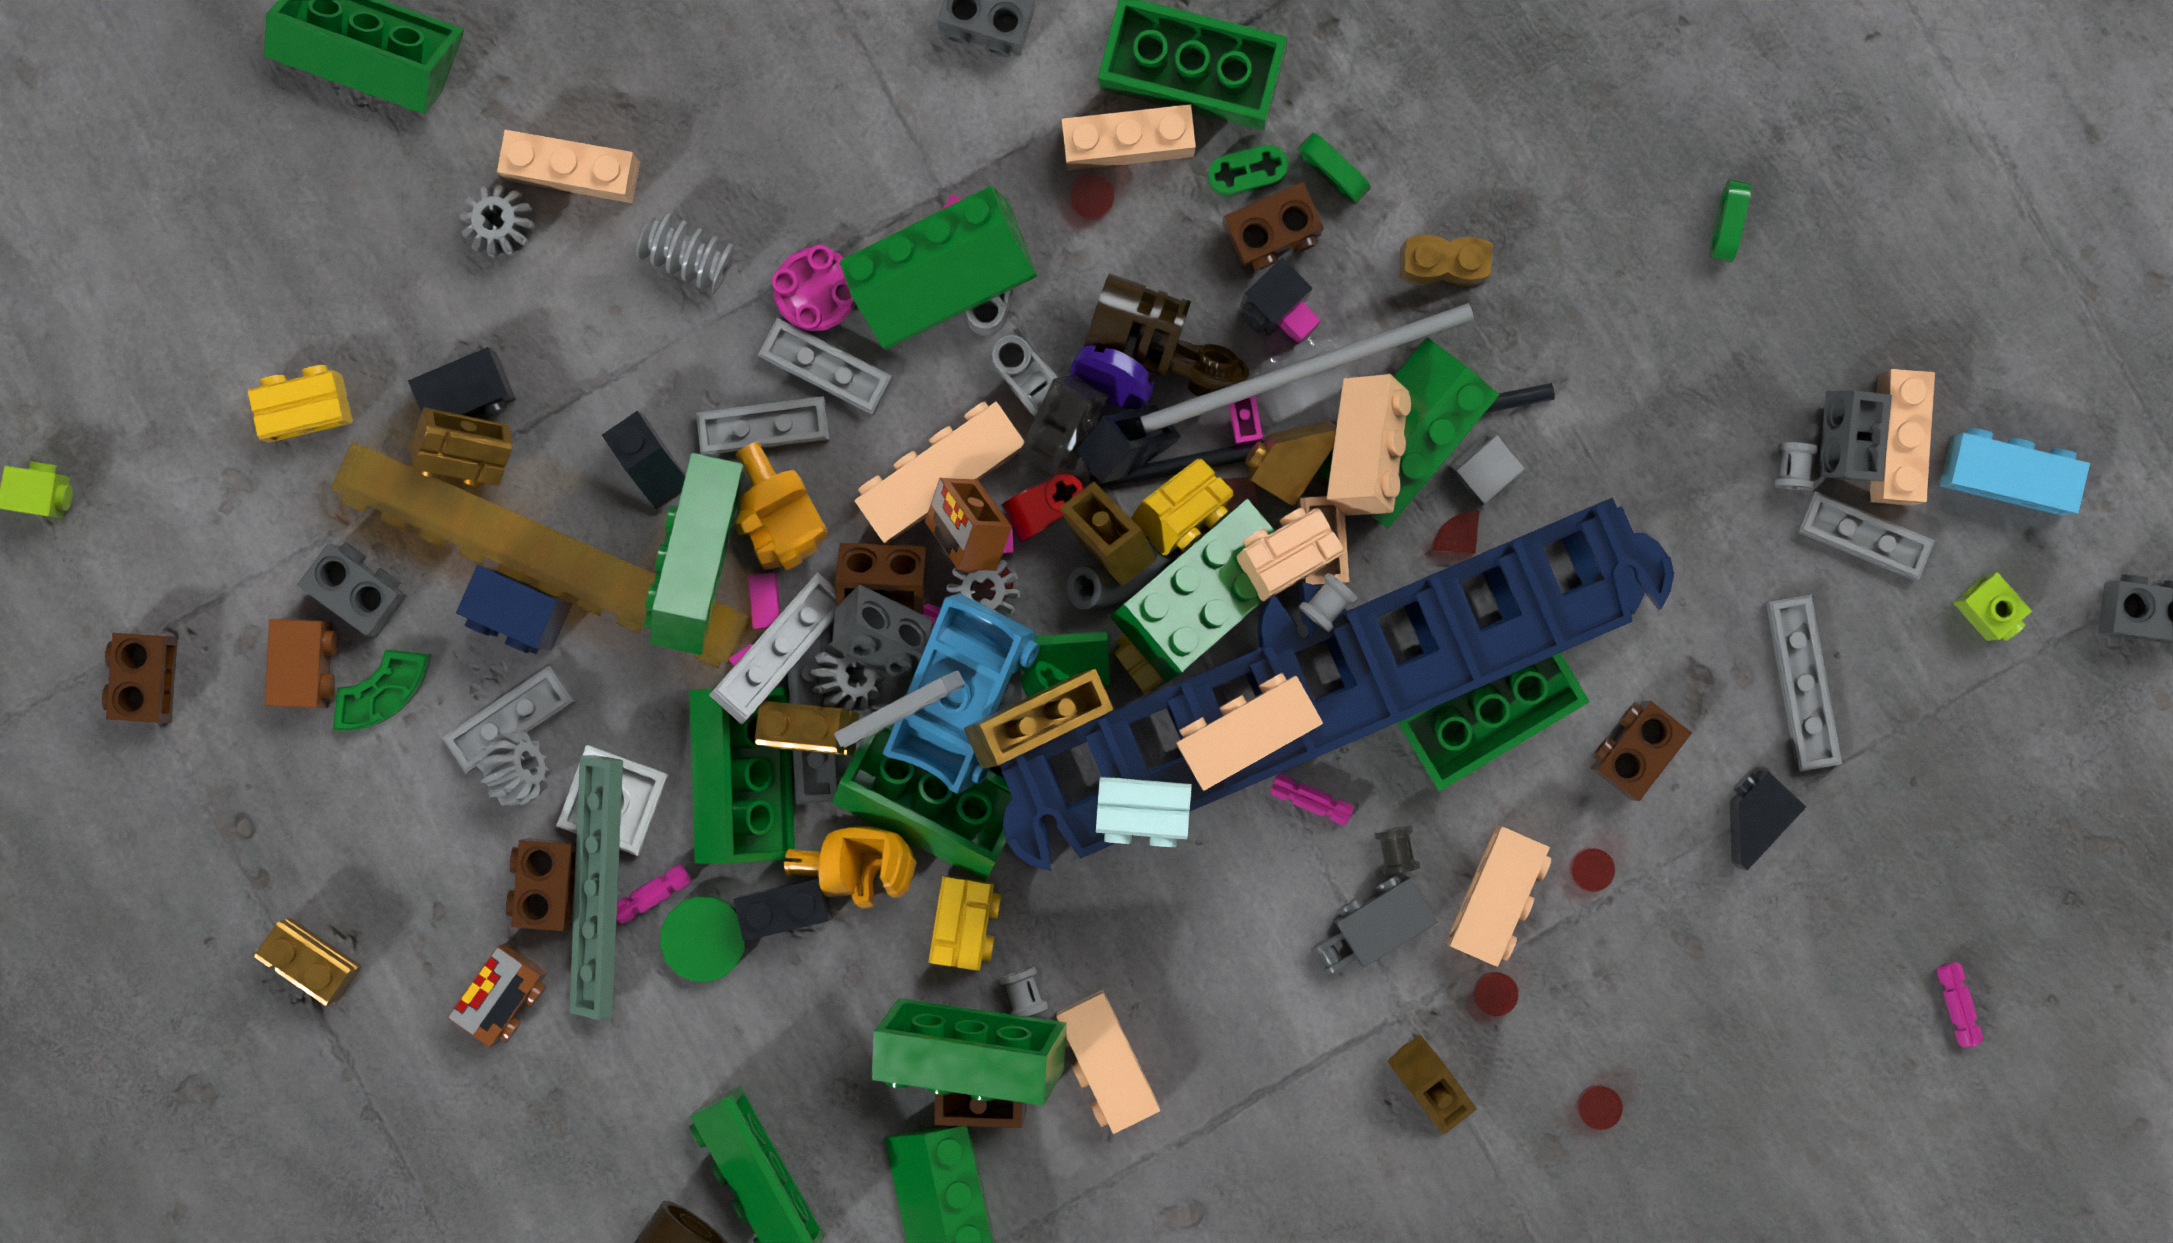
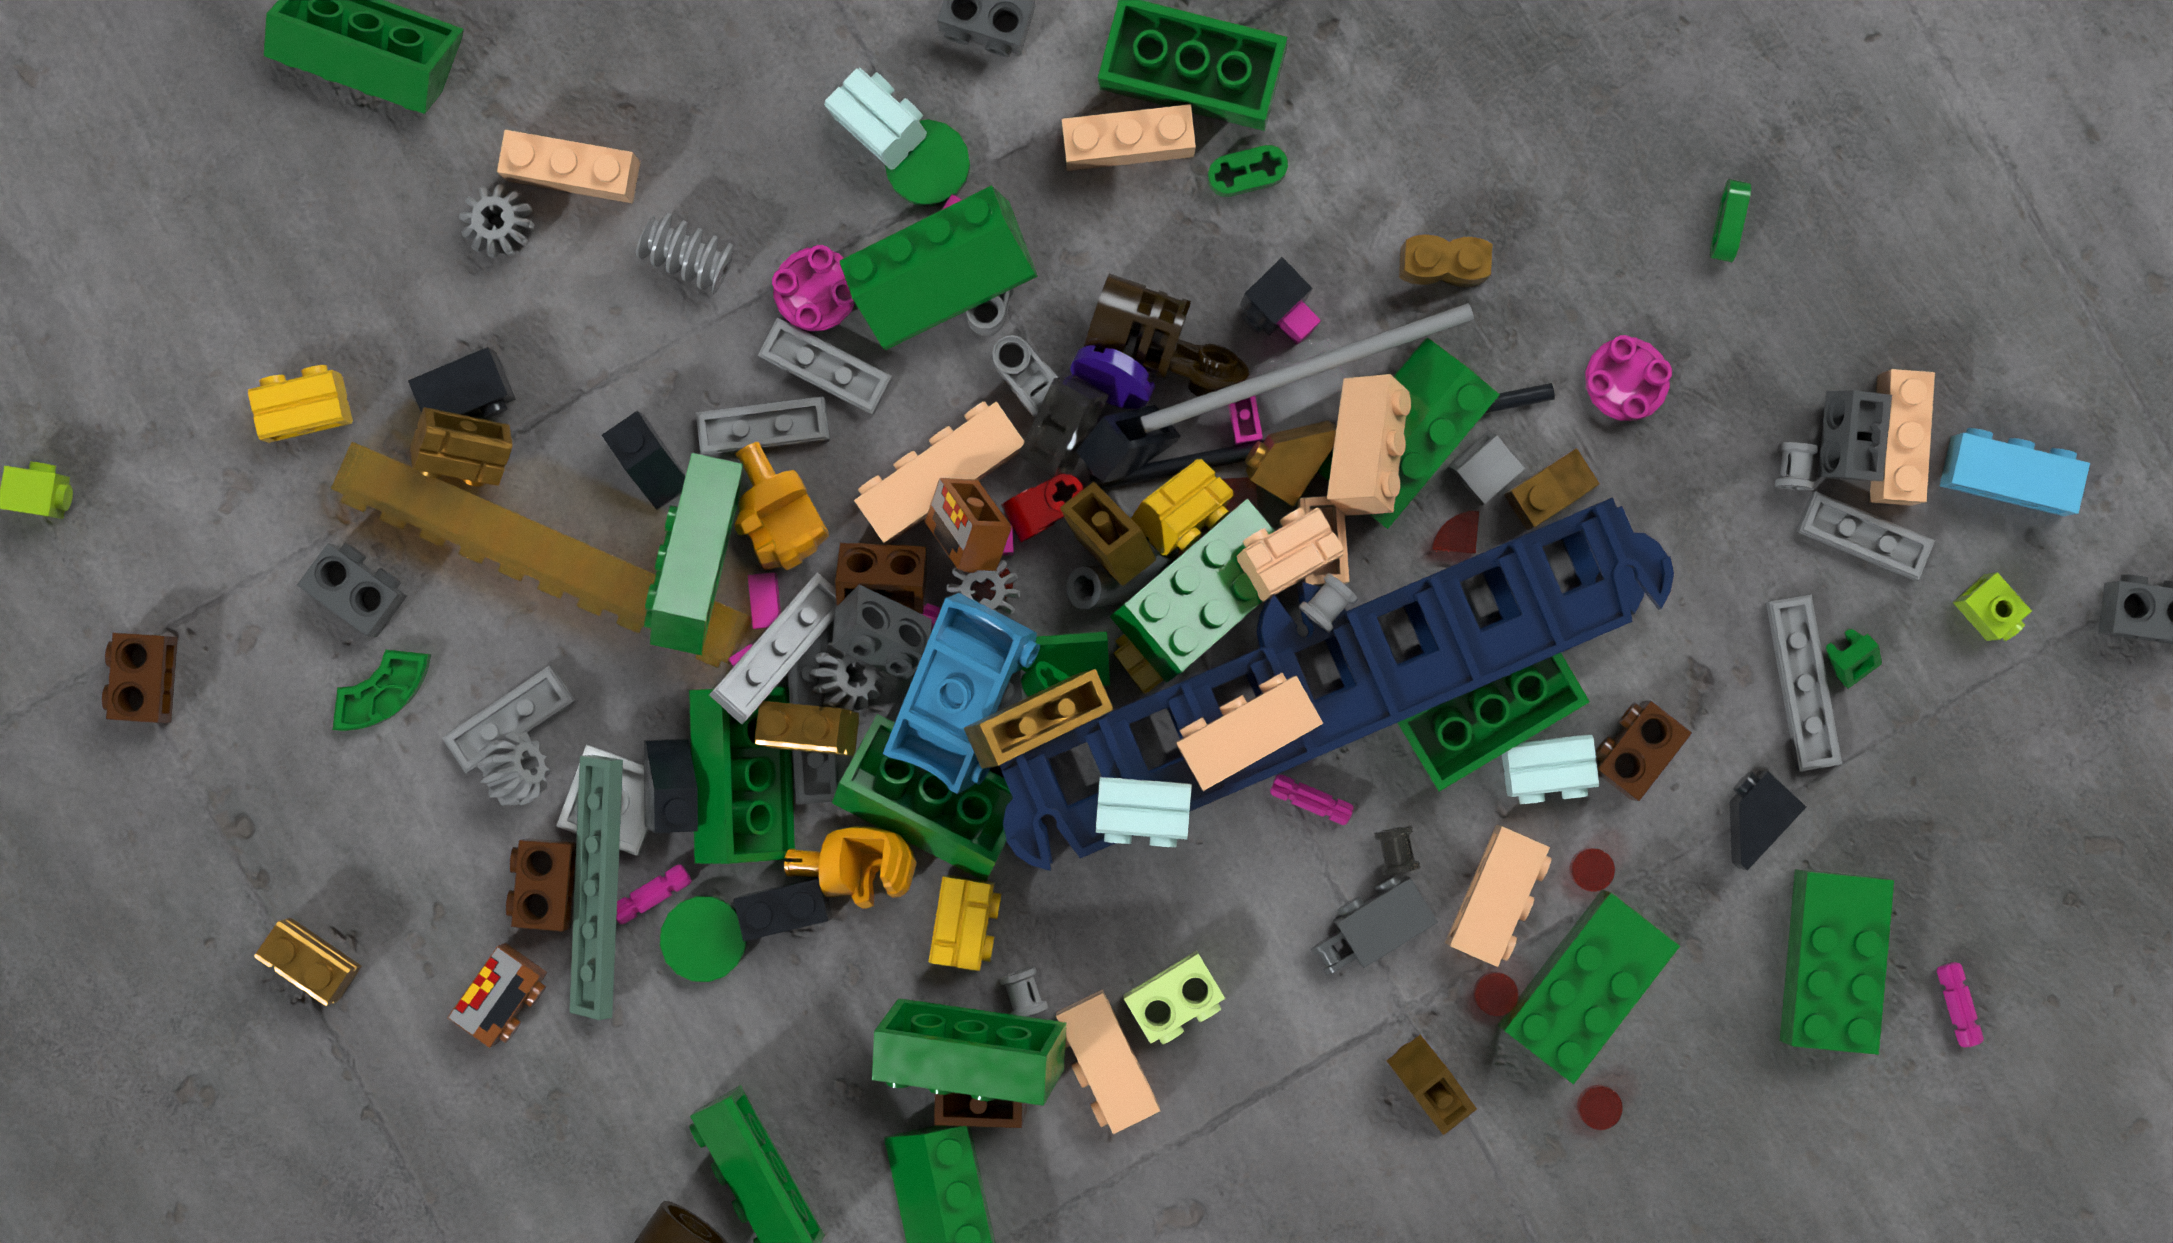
dark orange brick [265,619,338,708] -> none
dark blue piece [456,565,573,654] -> none
light grey tile [834,670,965,748] -> none
clear red tile [1071,174,1114,220] -> none
reddish brown brick [1222,182,1324,271] -> none
green beam [1297,132,1371,204] -> none
none -> black slope [644,739,698,833]
none -> light aqua brick [824,68,927,170]
none -> green tile [885,119,970,207]
none -> yellowish green brick [1123,950,1225,1045]
none -> green brick [1497,889,1680,1085]
none -> light aqua brick [1502,735,1599,804]
none -> pearl gold slope [1504,448,1600,530]
none -> dark pink dish [1585,335,1672,421]
none -> green brick [1779,869,1894,1055]
none -> green tile [1826,629,1882,689]

